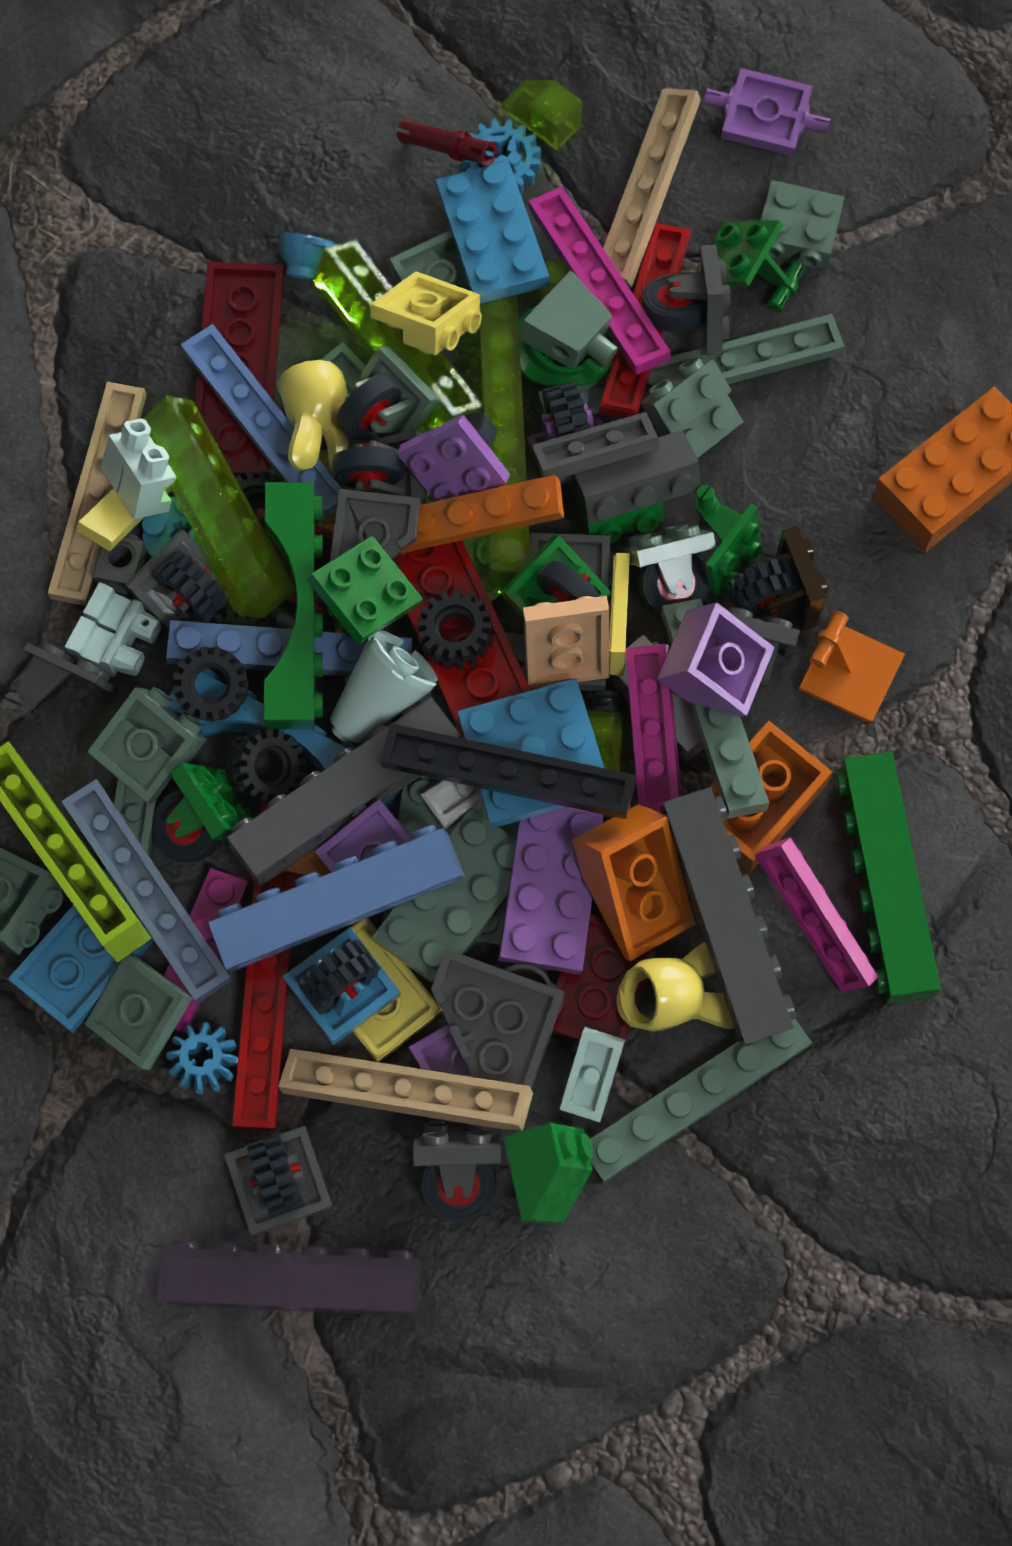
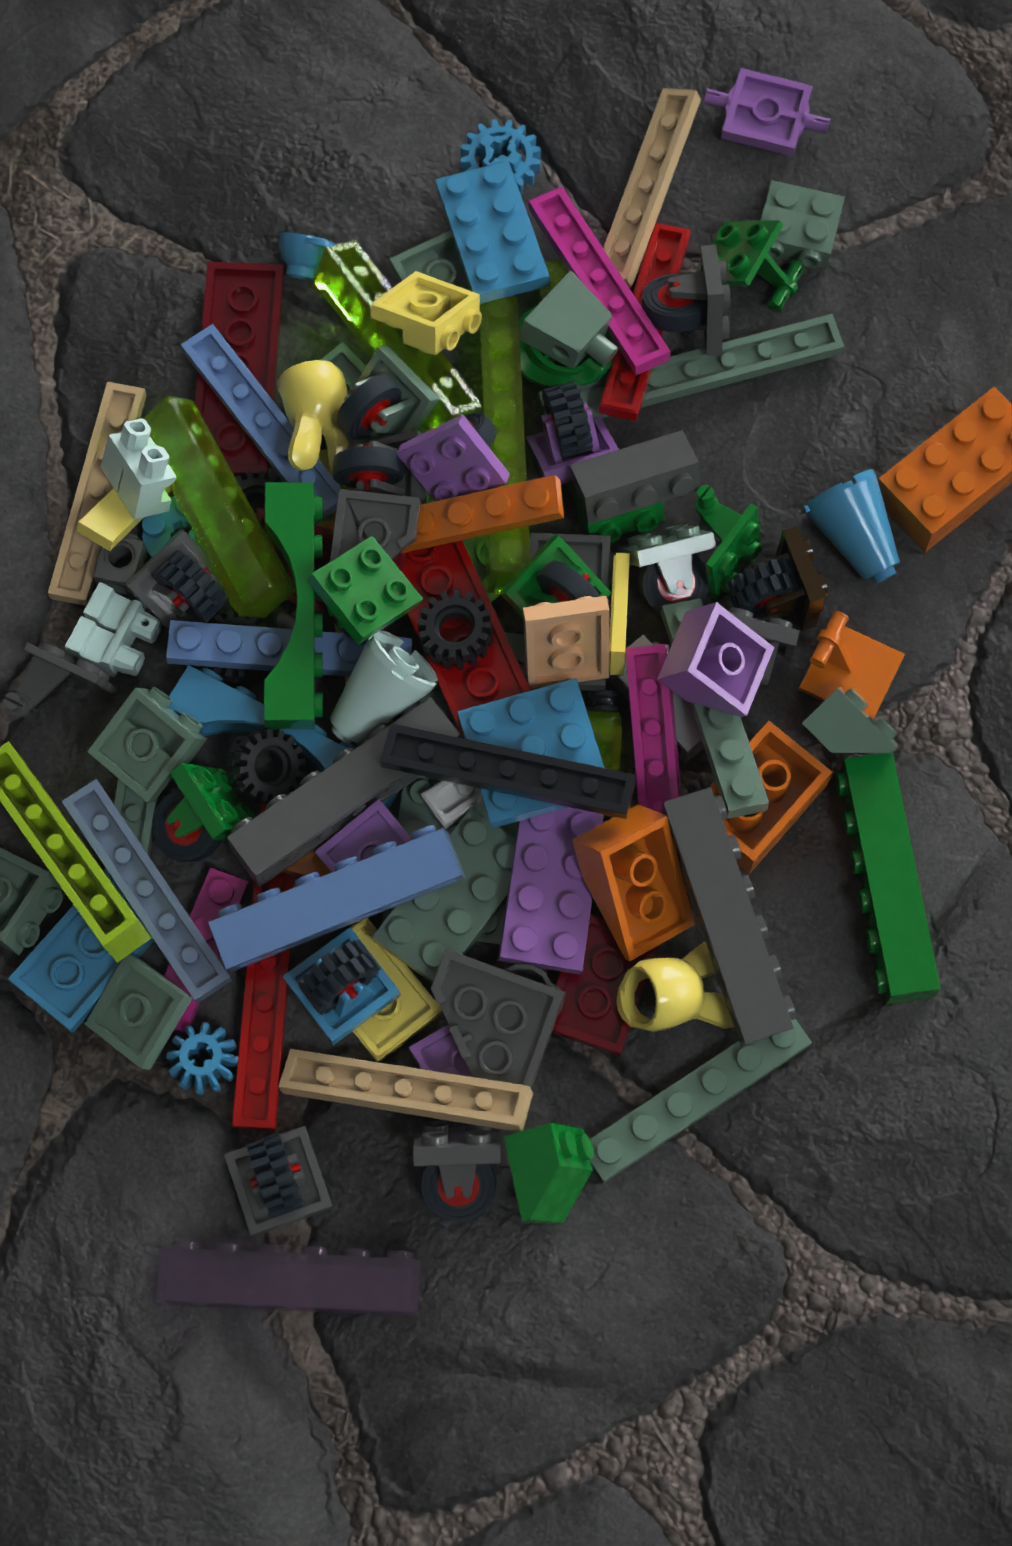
black tyre [173,647,249,722] -> none
dark red pin [397,119,497,166] -> none
clear neon green slope [501,80,582,150] -> none
dark grey plate [532,412,659,478] -> none
light aqua plate [559,1027,625,1122] -> none
sand green plate [640,356,743,458] -> none
dark pink plate [755,837,878,993] -> none
none -> sand green slope [802,687,898,753]
none -> dark azure cone [803,469,900,584]

